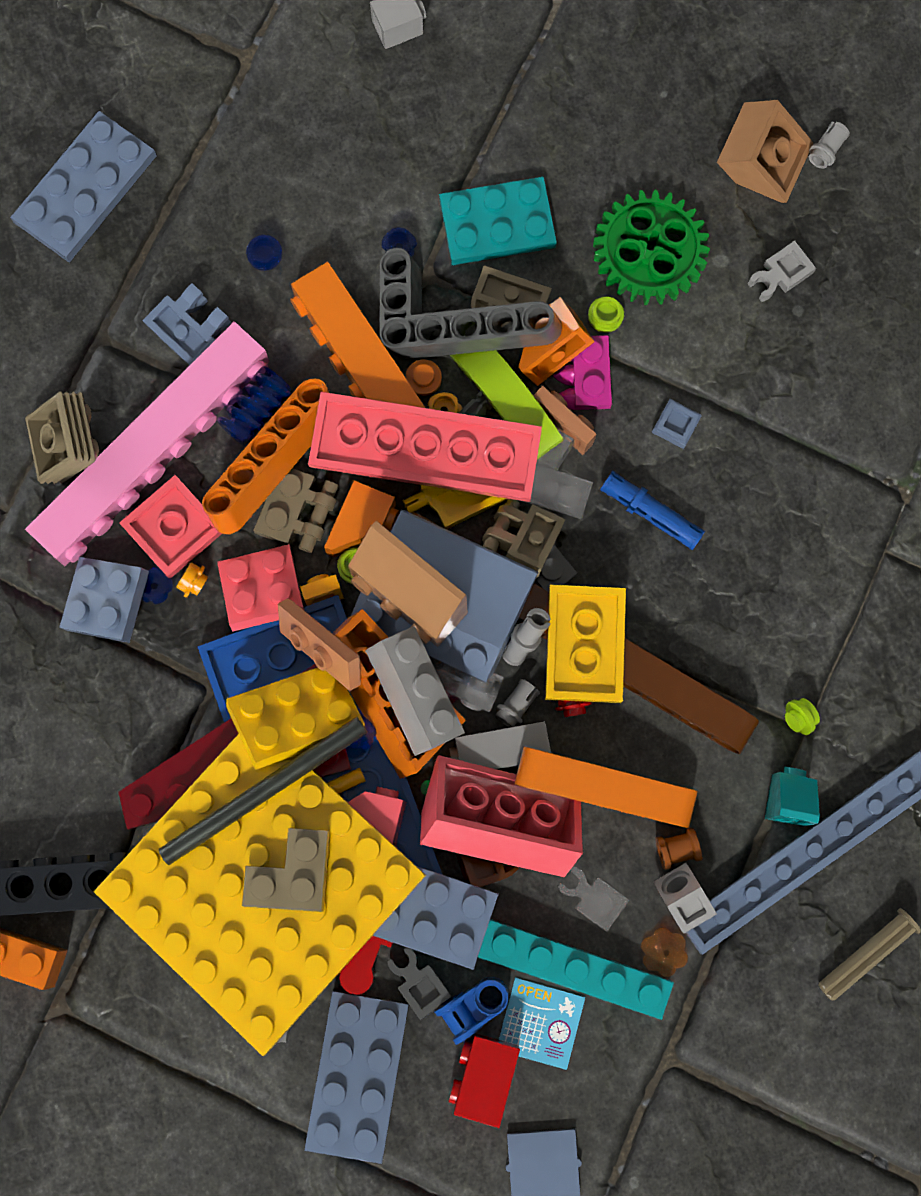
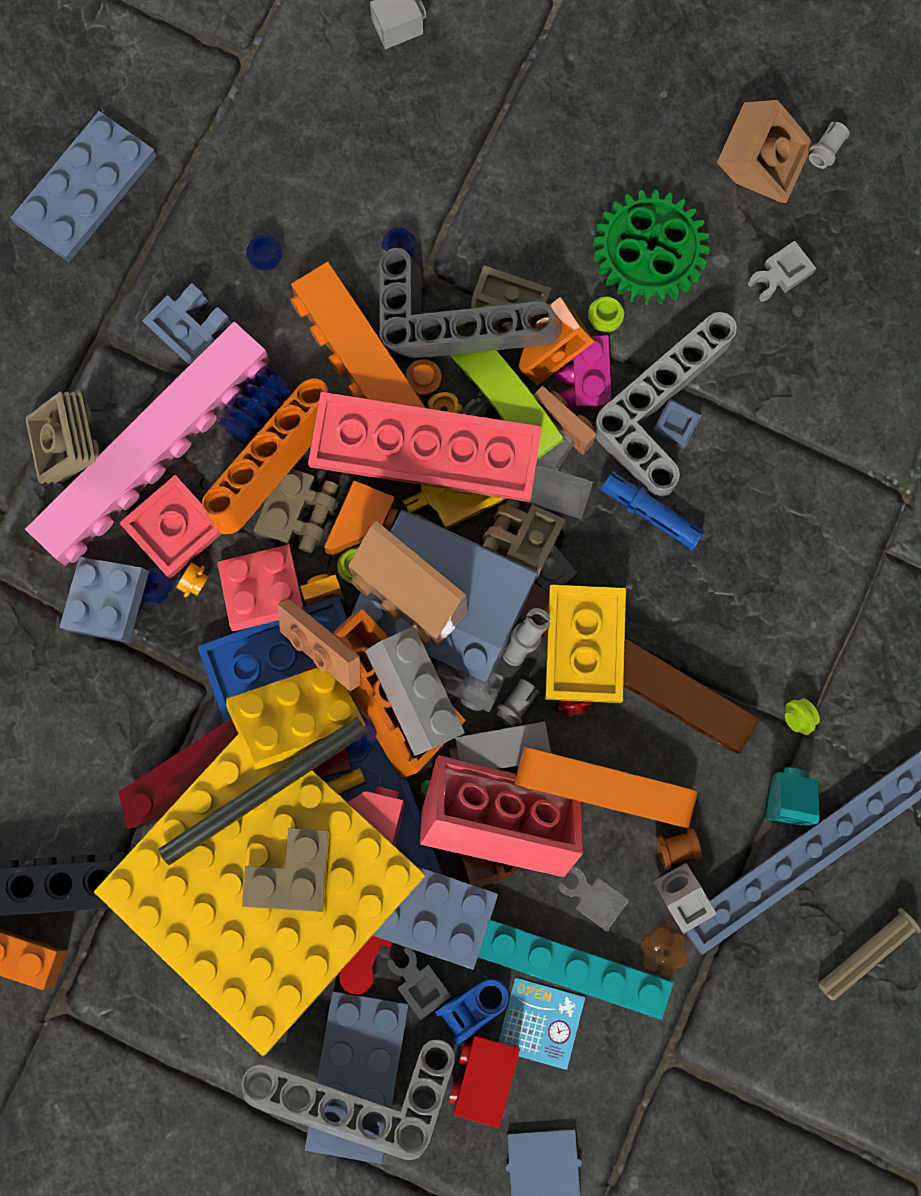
teal plate [439,177,557,265] -> none
none -> light grey beam [242,1040,455,1160]
none -> light grey beam [594,312,737,499]

